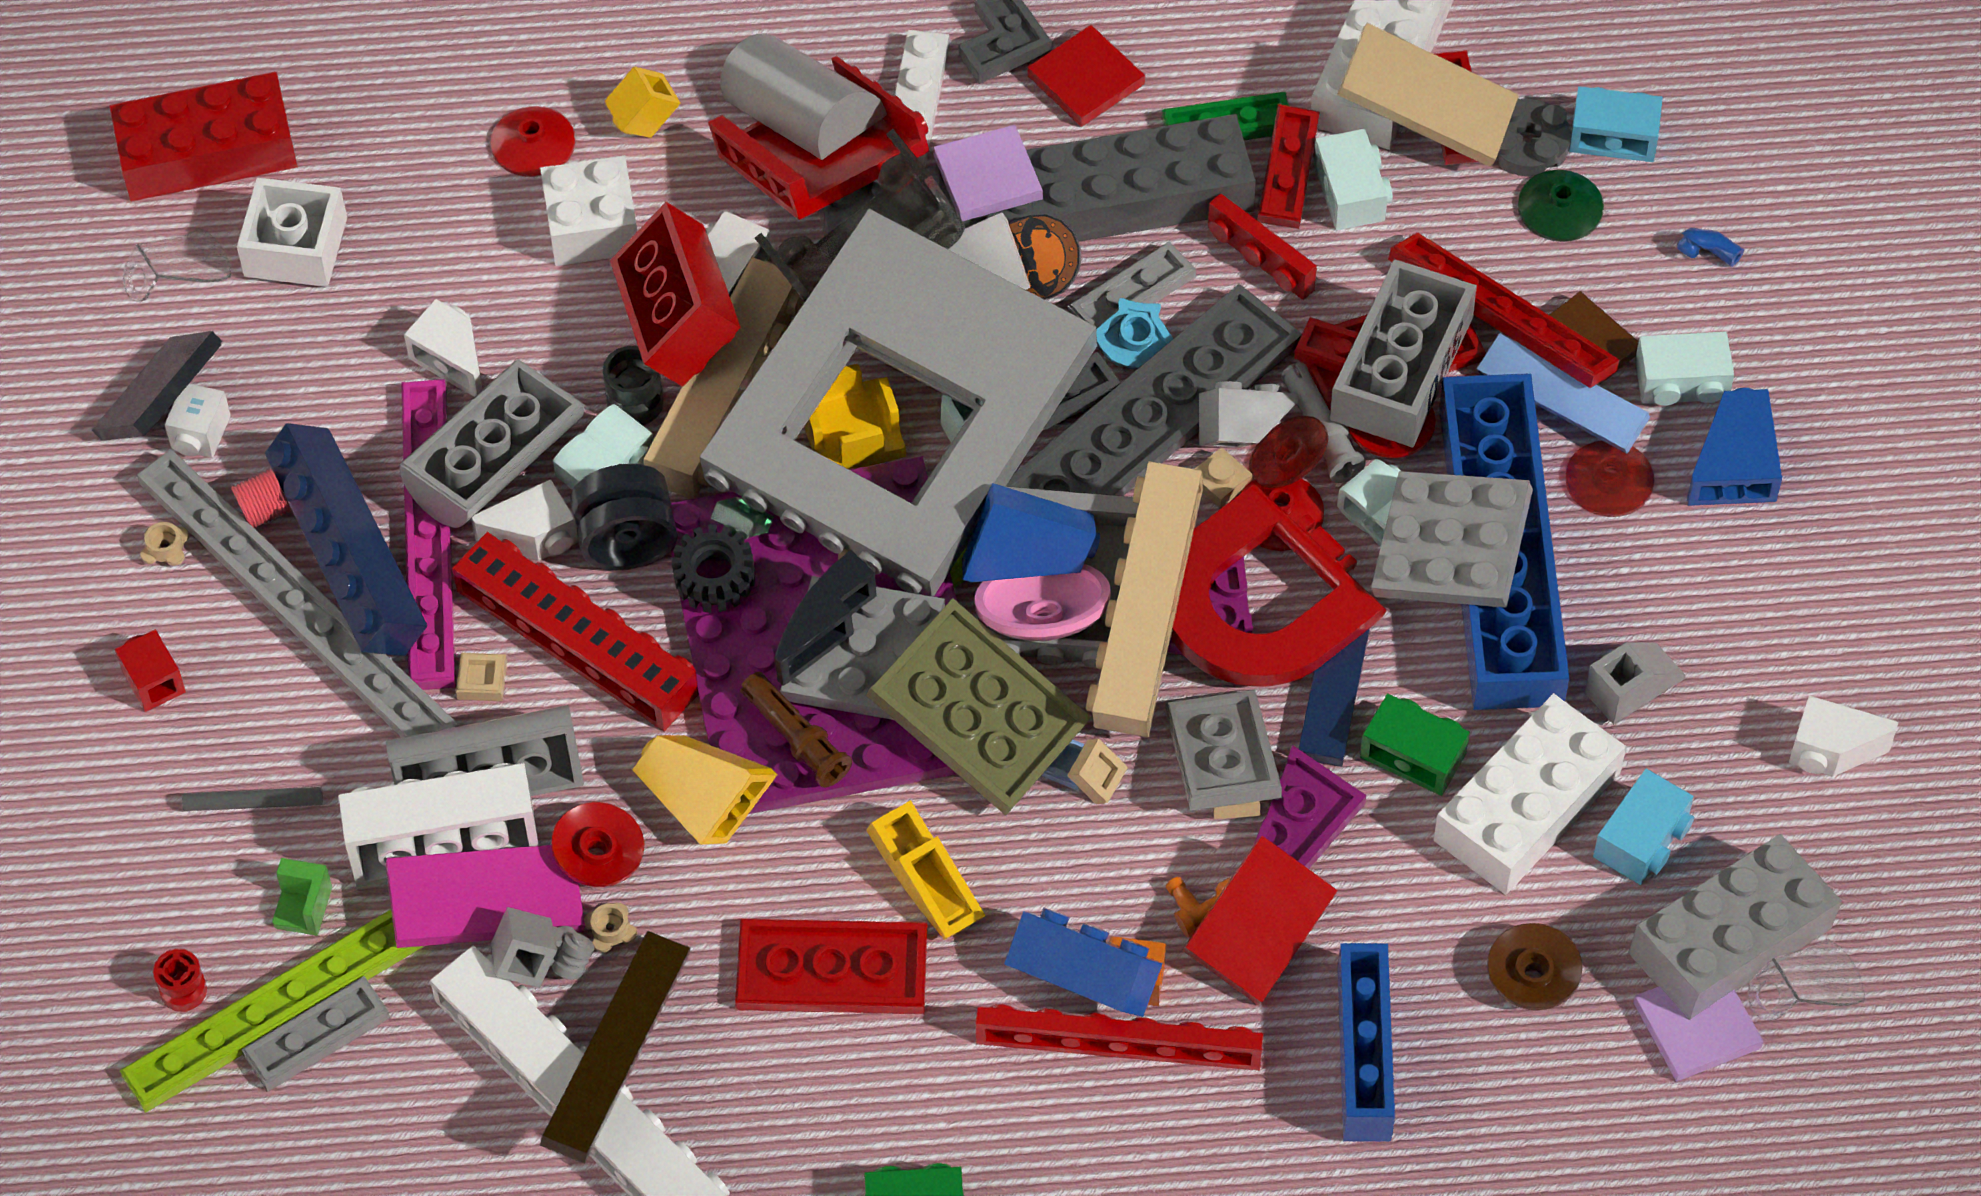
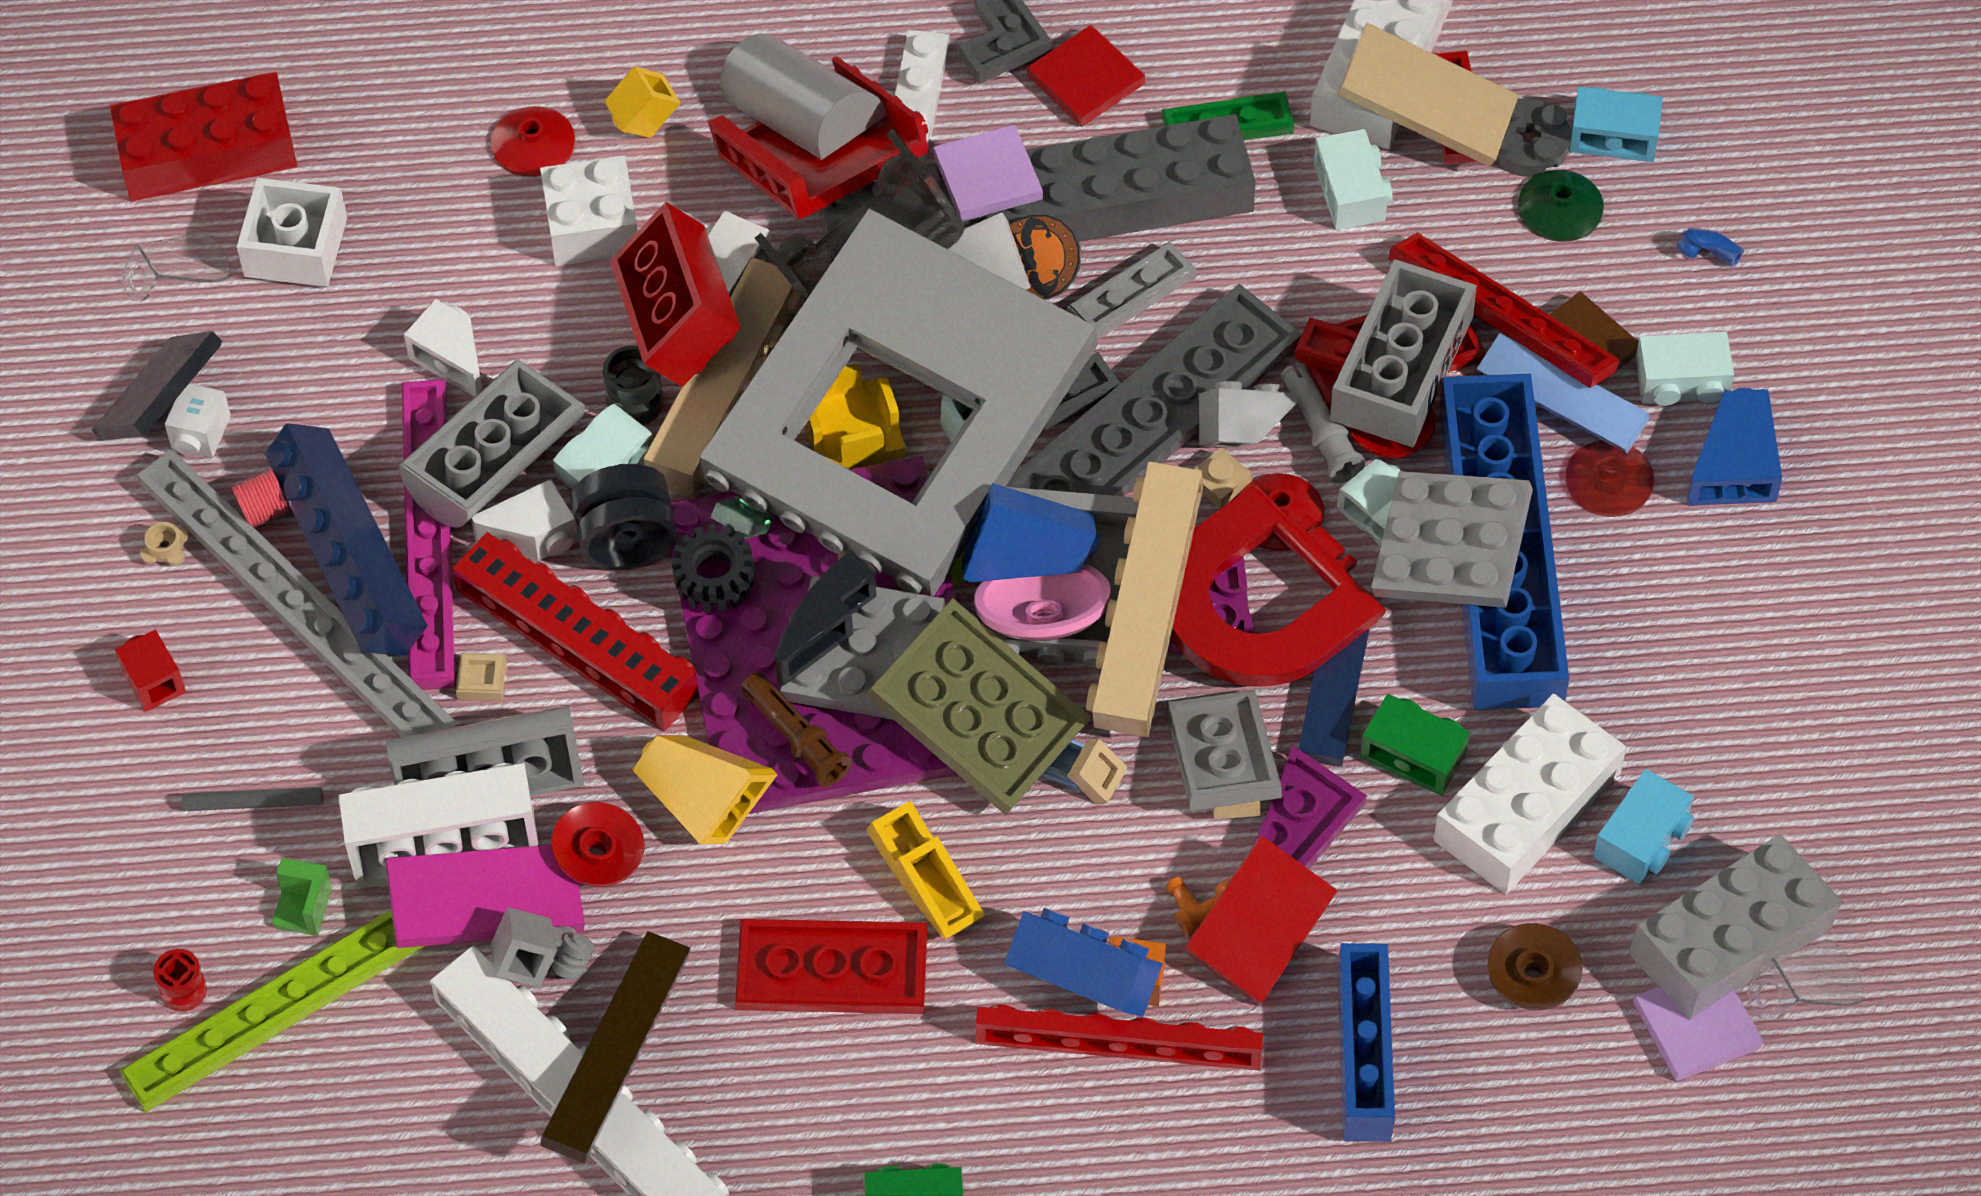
light grey tile [241,976,390,1092] -> none
tan plate [584,903,637,953] -> none
medium azure animal [1096,298,1174,369] -> none
red plate [1208,193,1317,300] -> none
clear red dish [1249,416,1329,488] -> none
red tile [1257,104,1320,229] -> none
light grey slope [1585,642,1685,725] -> none
white slope [1789,695,1899,776] -> none

